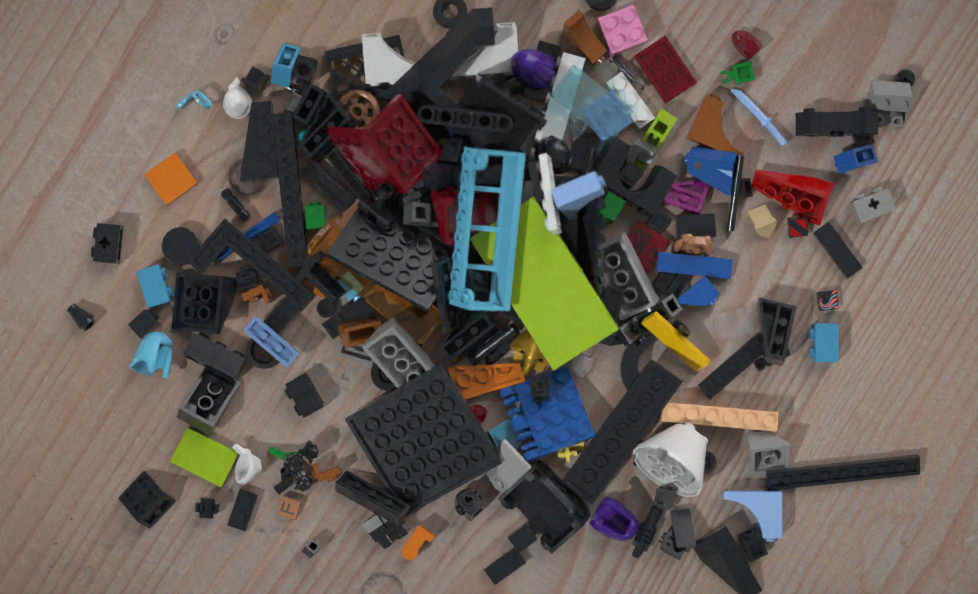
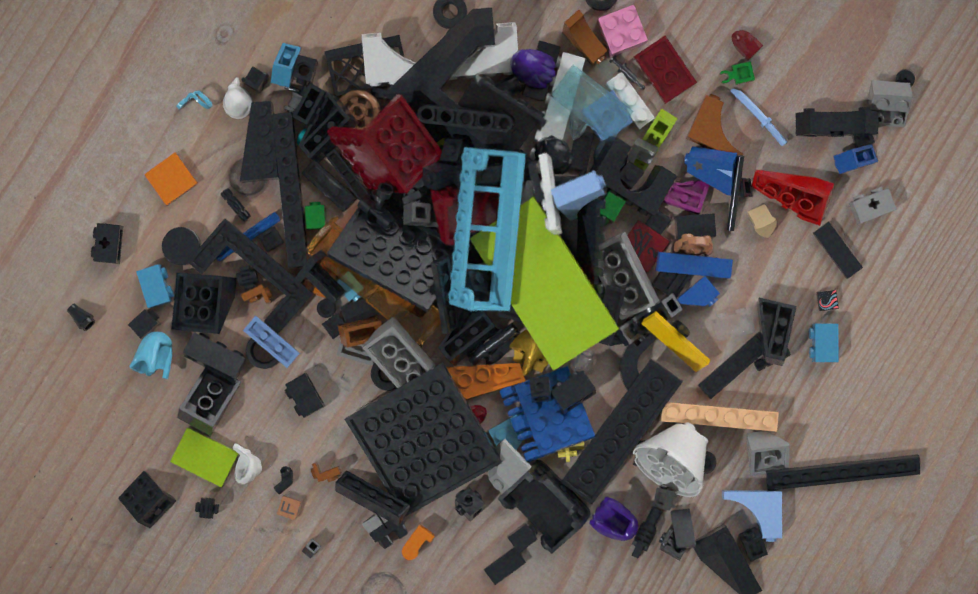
black plate [227,488,259,531] -> none
black plant [268,440,318,492] -> none
black tile [787,216,808,238] -> none
none -> black brick [551,370,596,414]

